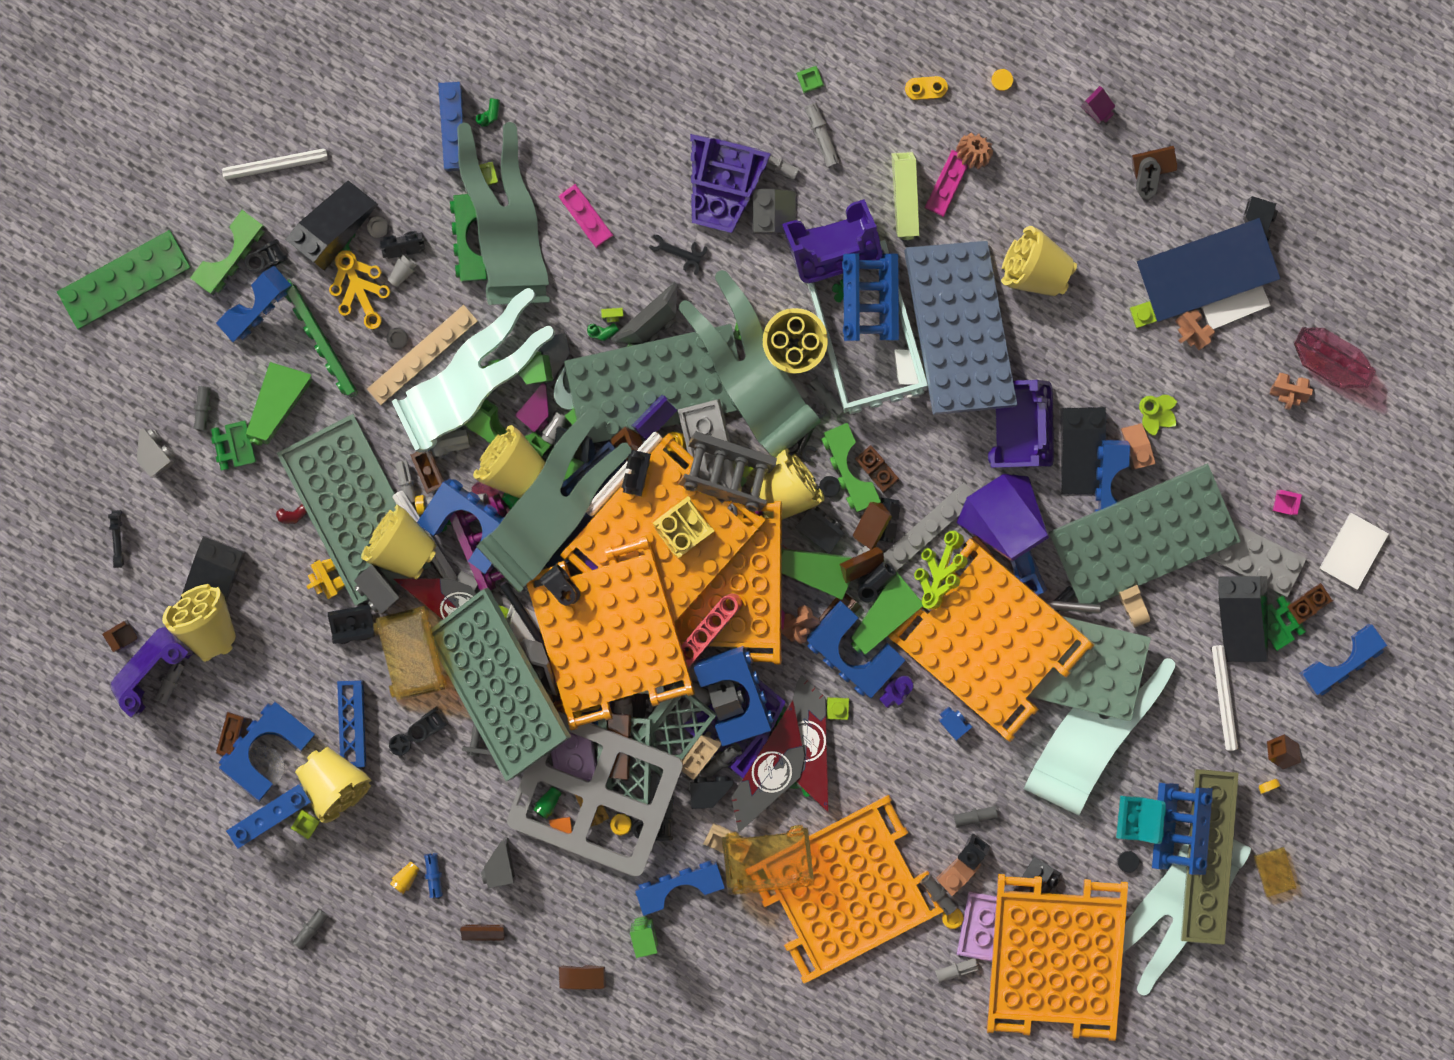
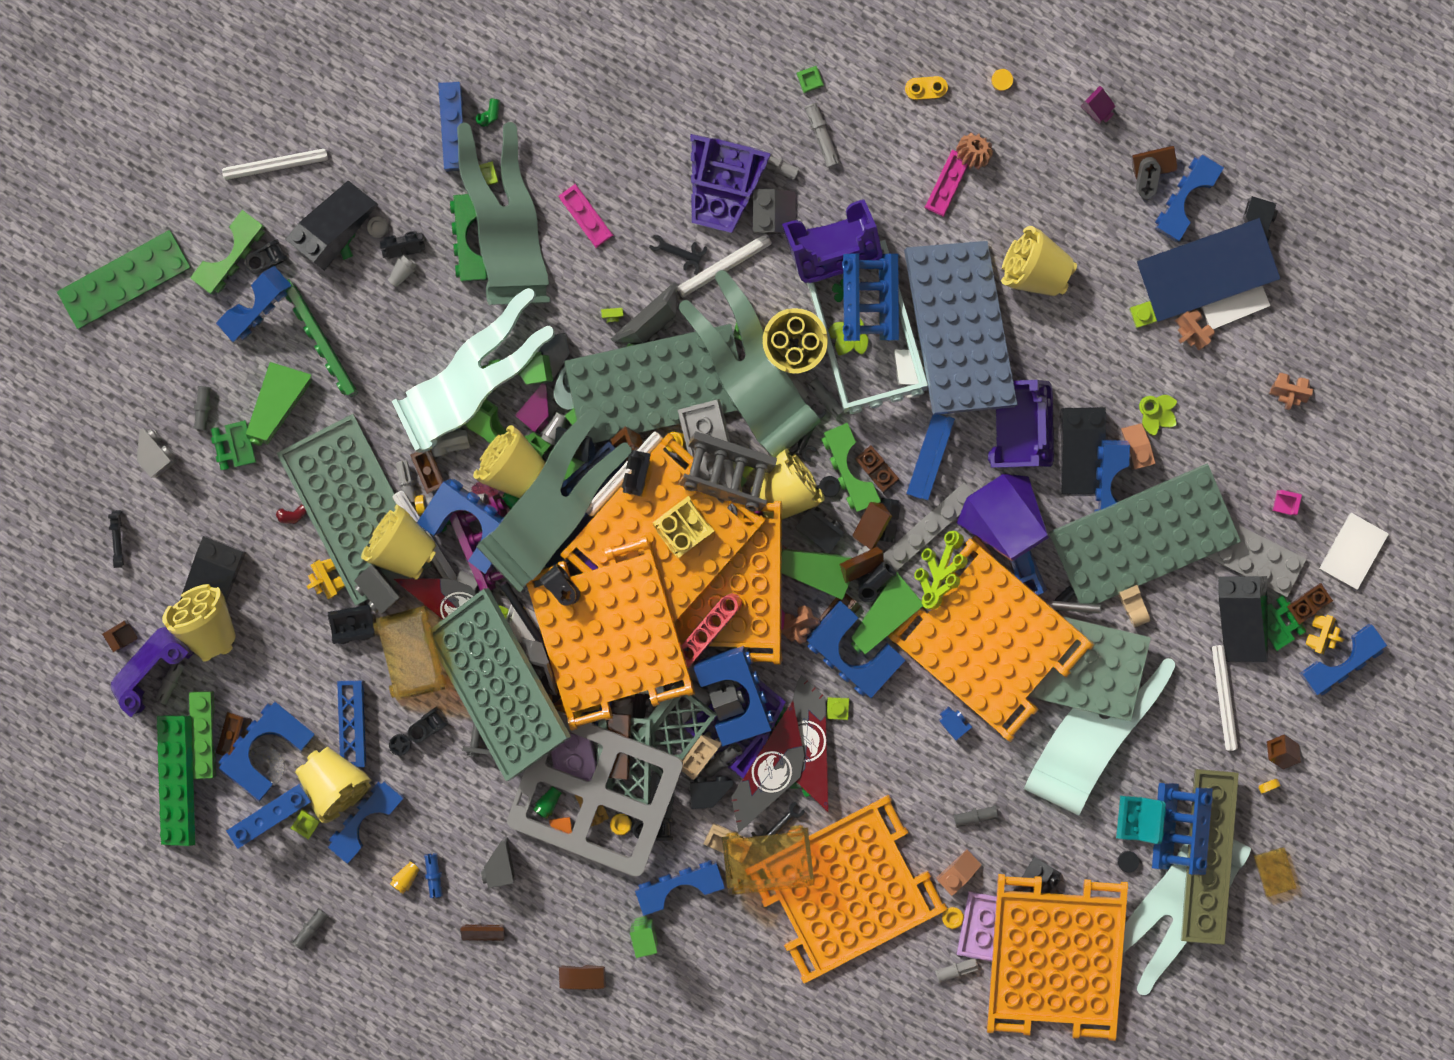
yellow plant [329,250,391,329] -> none
tan plate [367,305,478,405] -> none
black tile [386,328,408,350] -> none
green arm [587,323,619,341] -> none
dark purple panel [631,395,678,440] -> none
dark purple hips [880,676,914,708] -> none
yellowish green slope [891,152,919,240] -> none
dark grey pin [920,874,957,915] -> none
black bracket [958,833,990,870] -> none
clear pink wedge [1294,327,1376,388] -> none
none -> green plate [156,715,195,846]
none -> bright green arch [189,691,216,779]
none -> blue arch [328,780,405,864]
none -> white axle [677,234,772,297]
none -> black bar [751,801,805,855]
none -> lime plate [828,319,868,356]
none -> blue fence [906,414,955,501]
none -> blue arch [1154,154,1224,243]
none -> yellow hips [1306,615,1344,655]

